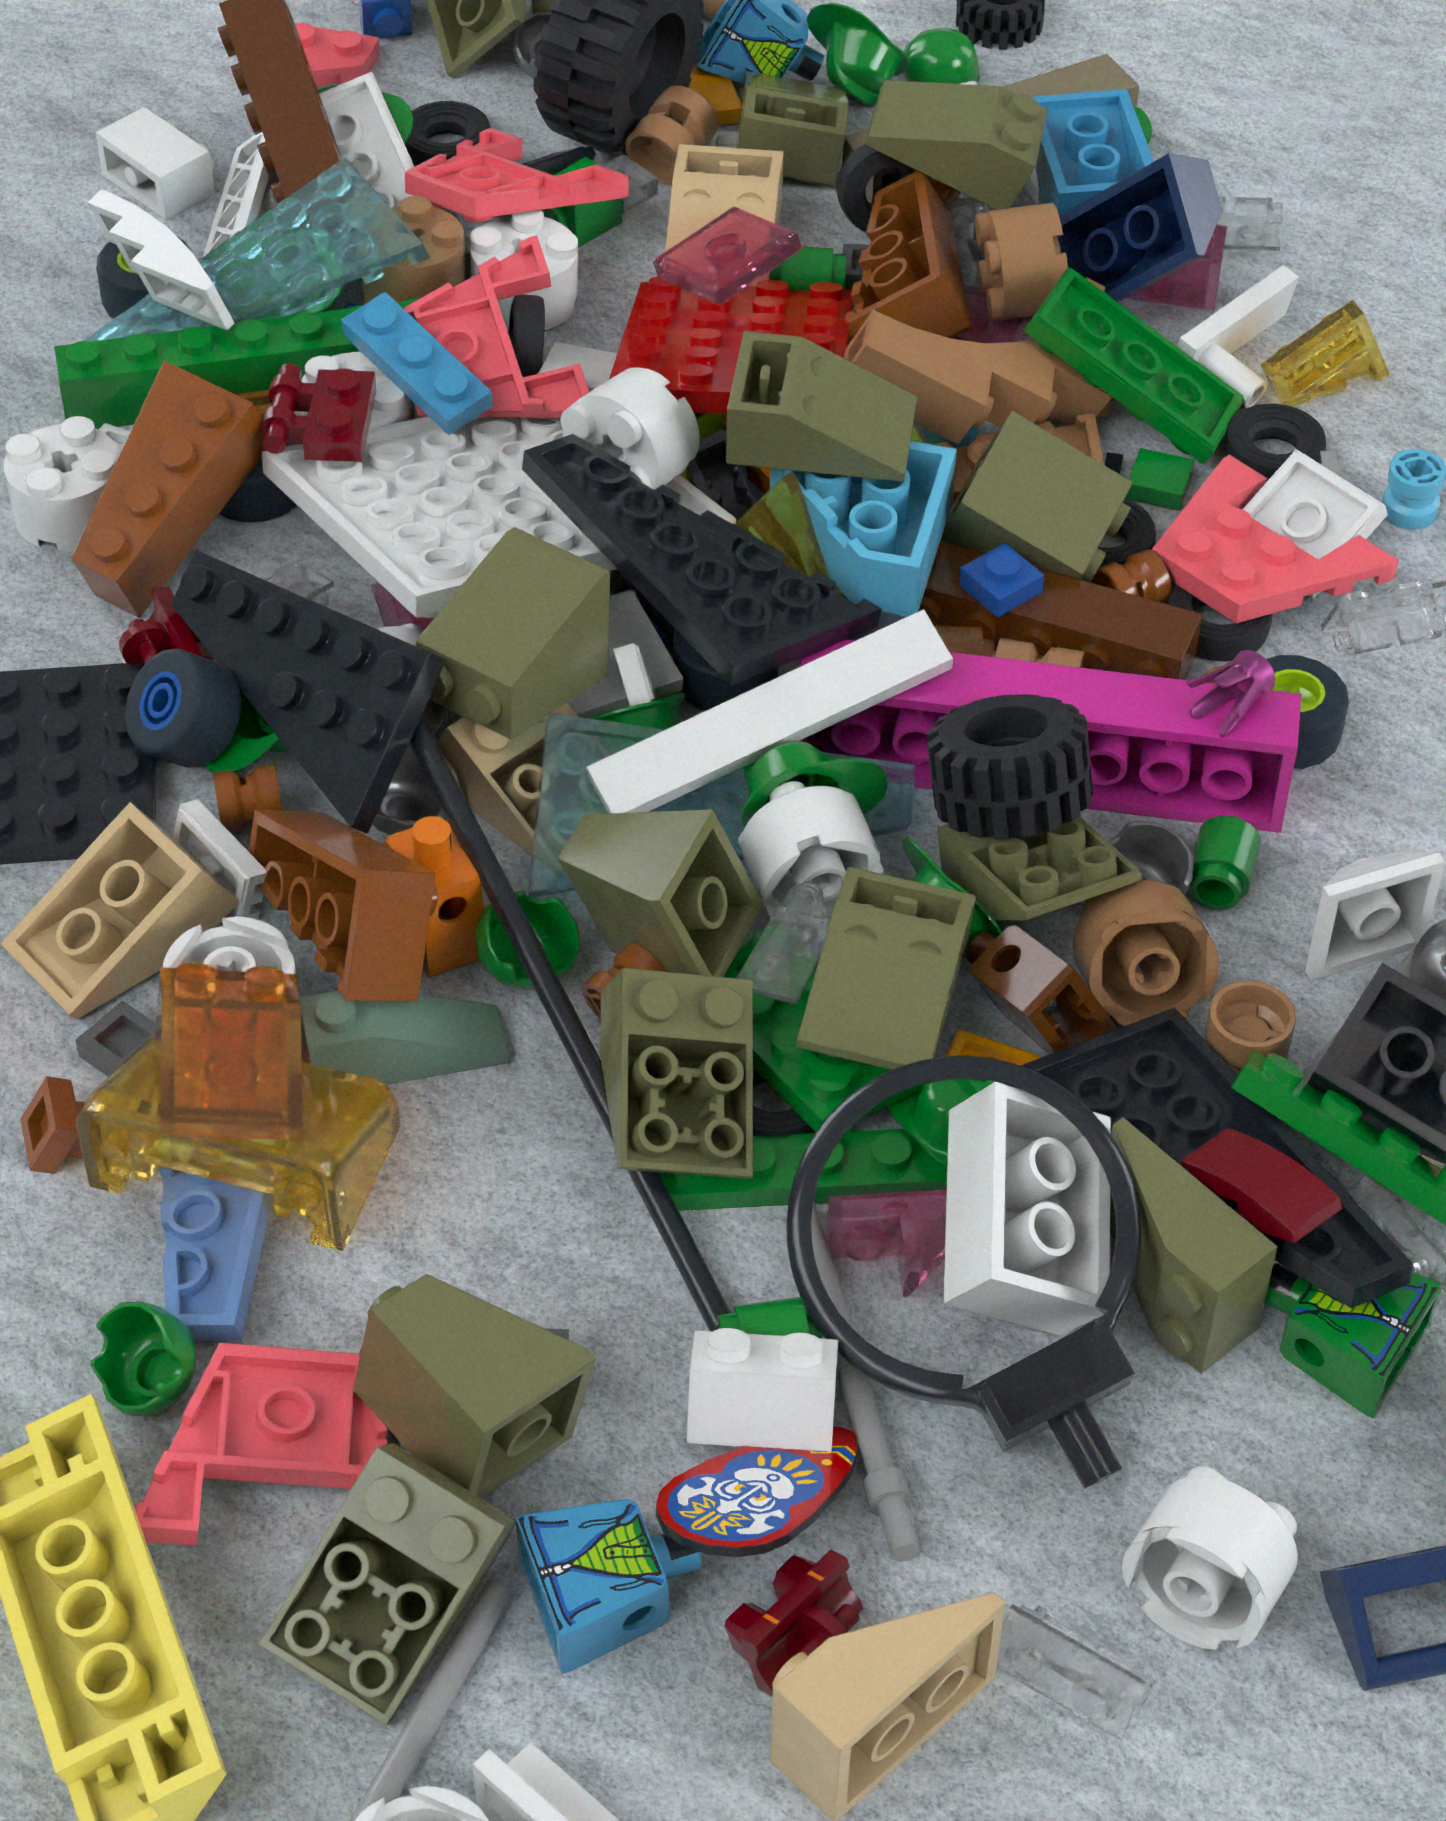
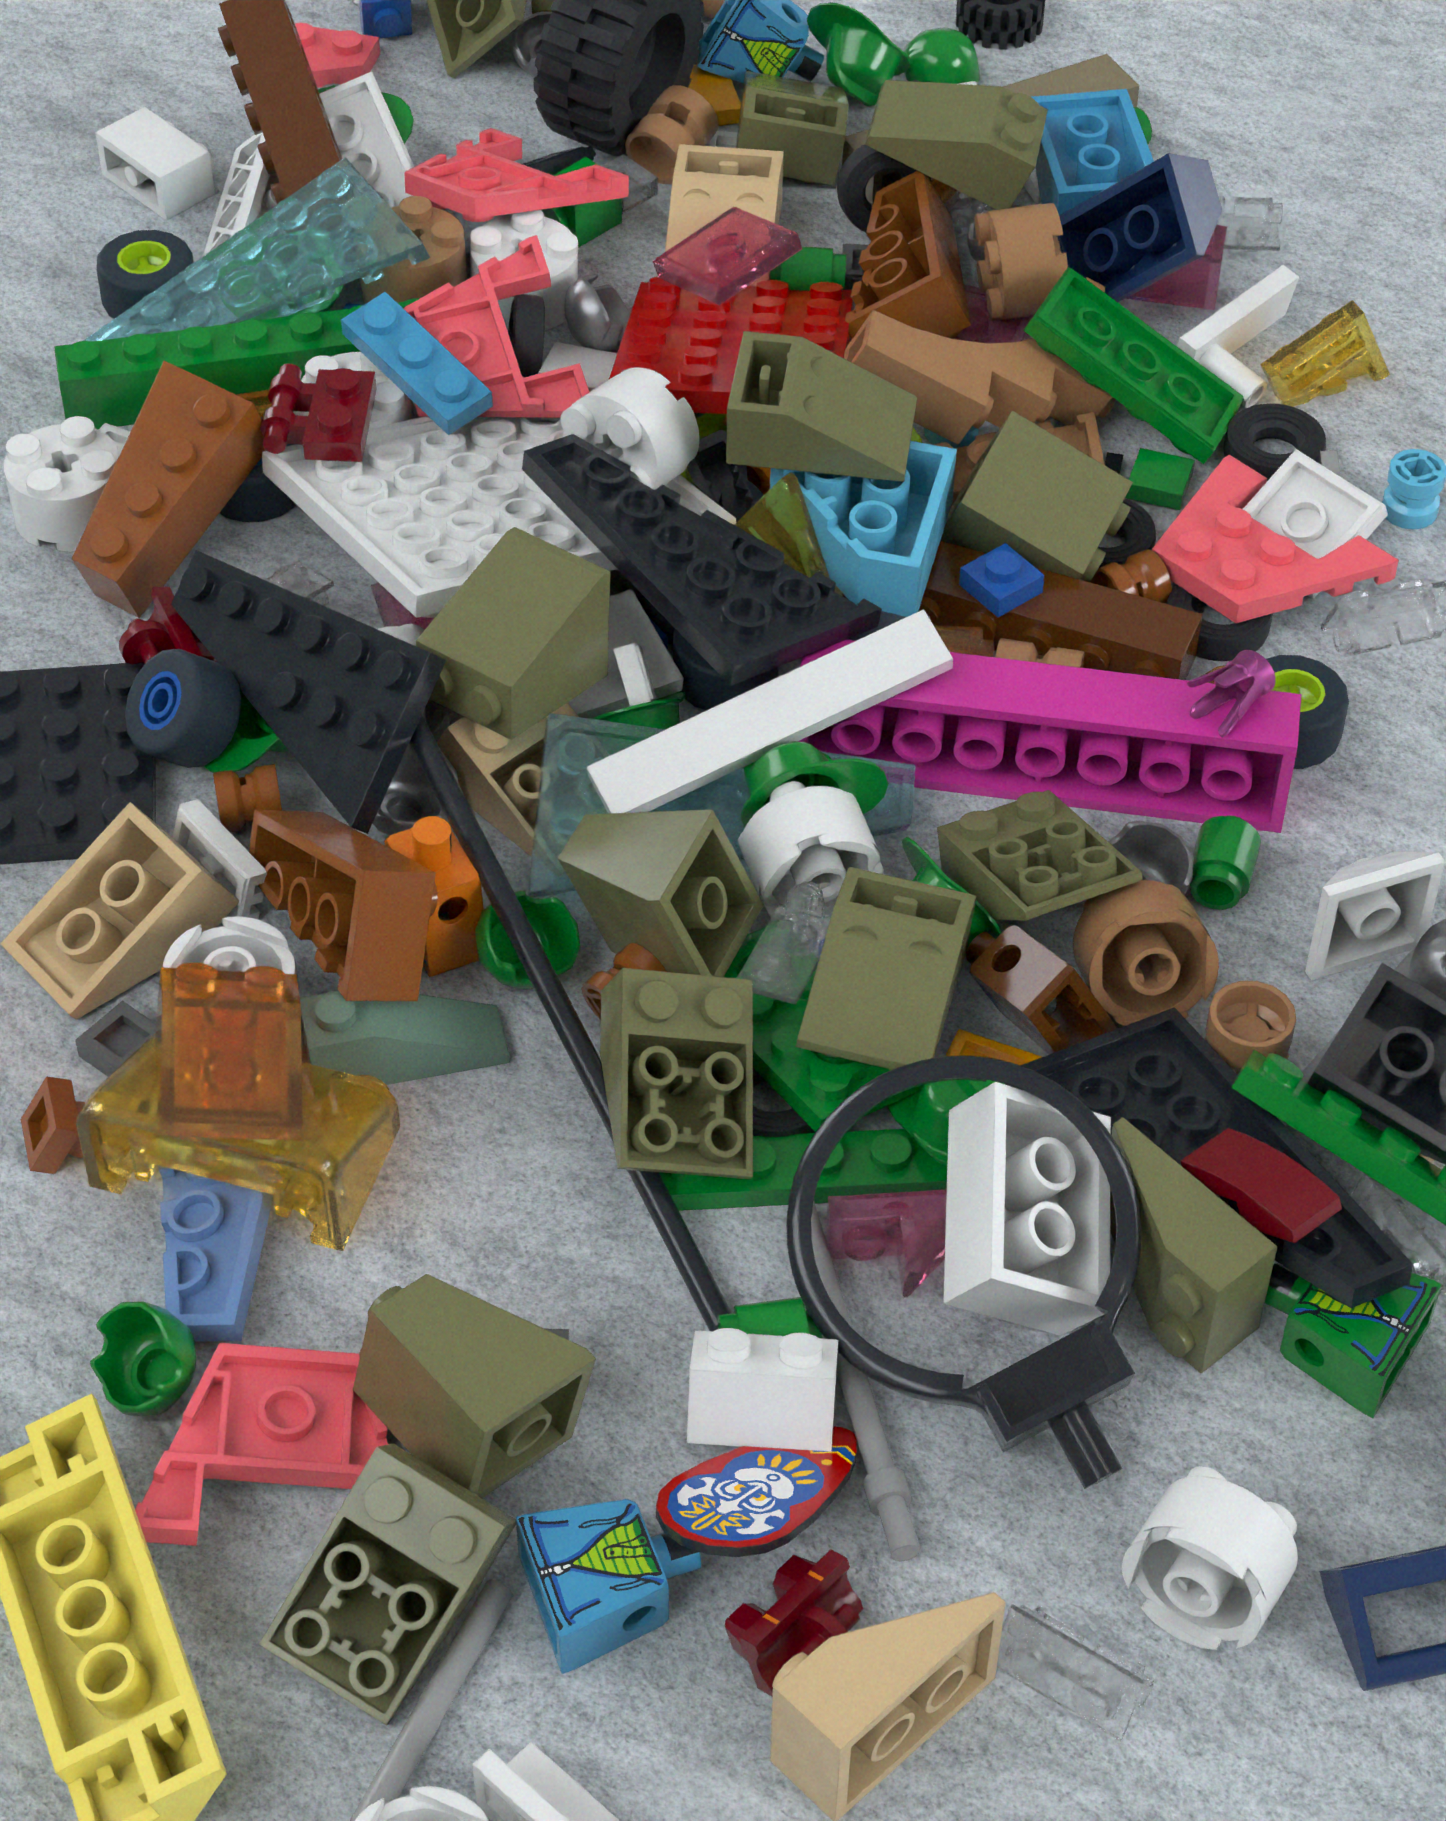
white slope [88,188,234,331] -> none
black tyre [404,101,491,167] -> none
black tyre [927,694,1093,839] -> none
none -> flat silver hair [565,273,630,353]

